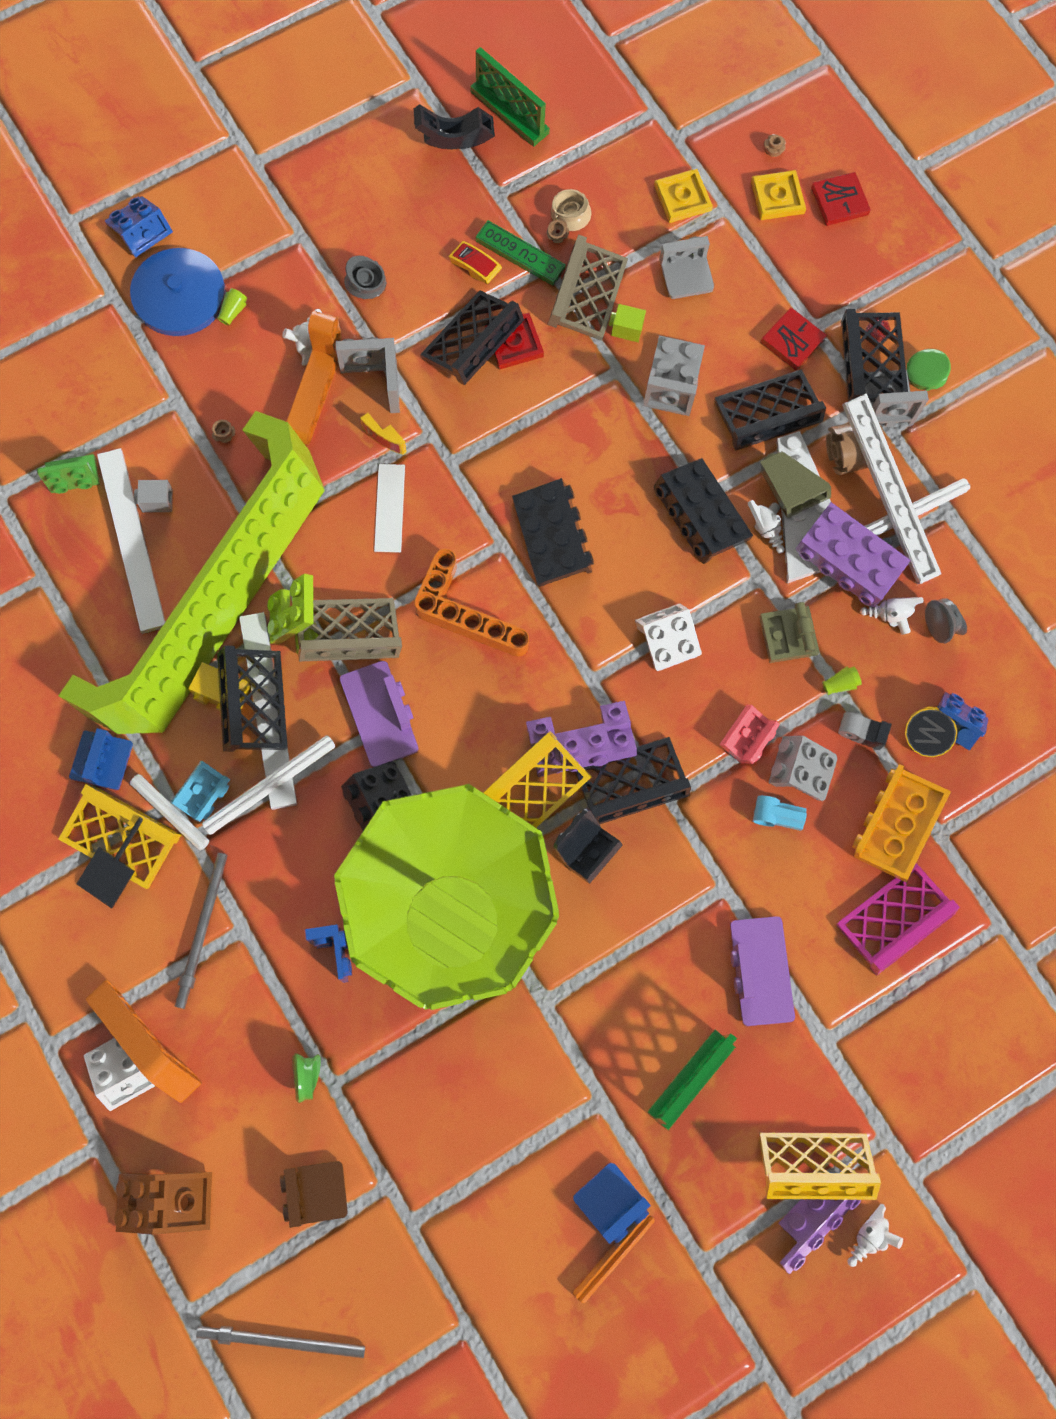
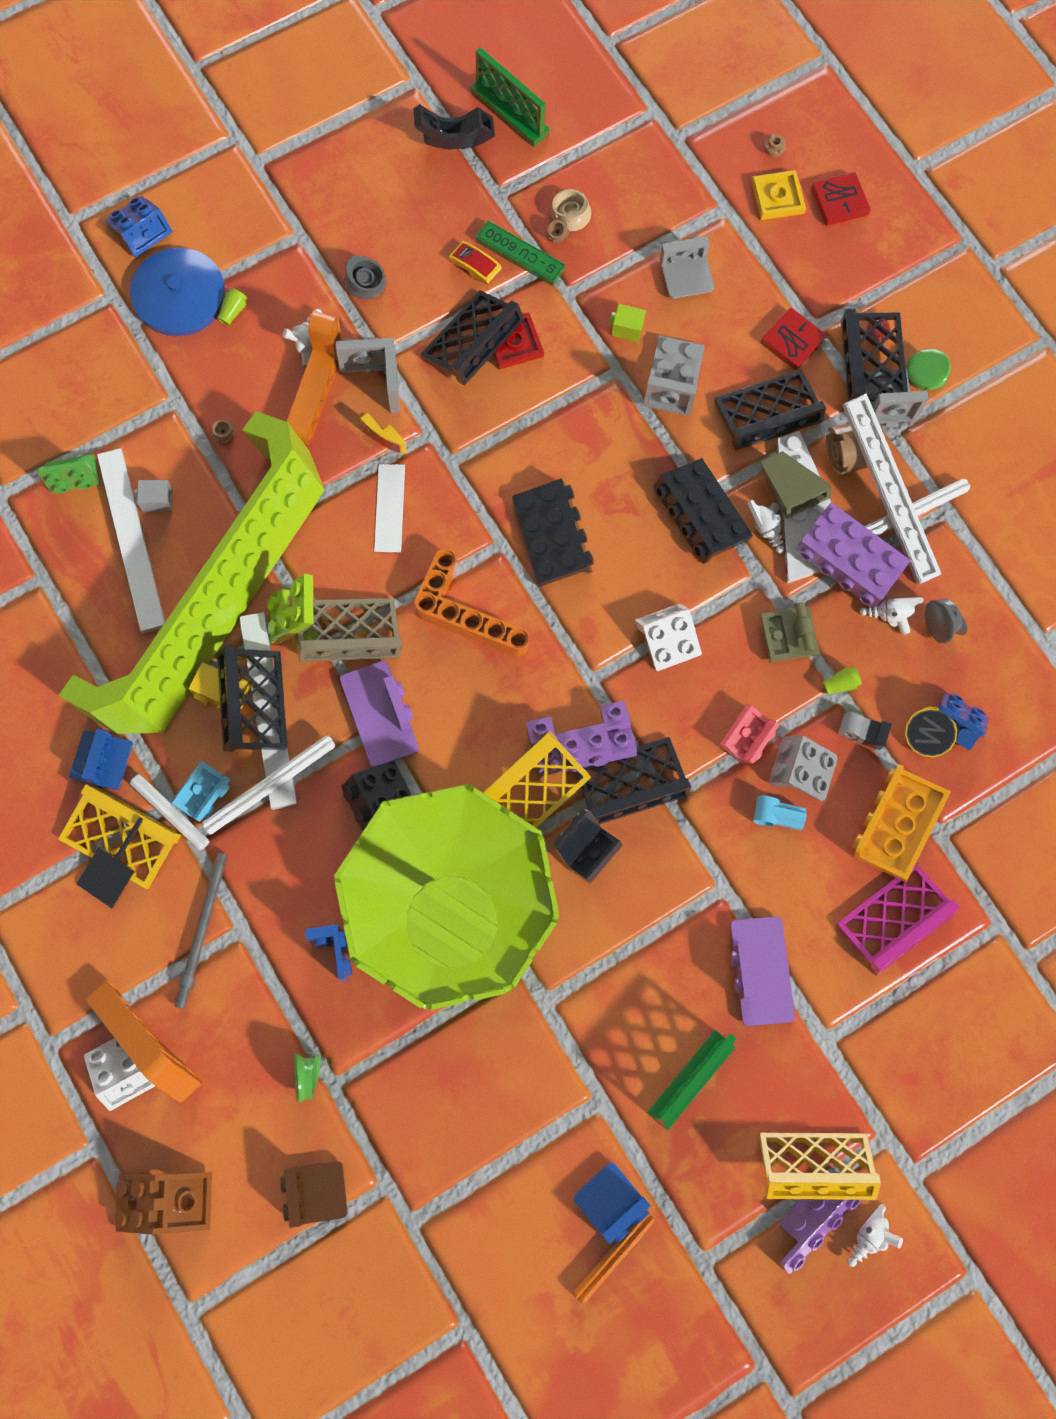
flat silver bar [196,1326,365,1358] -> none
dark tan fence [548,234,628,341] -> none
yellow tile [654,169,713,223] -> none

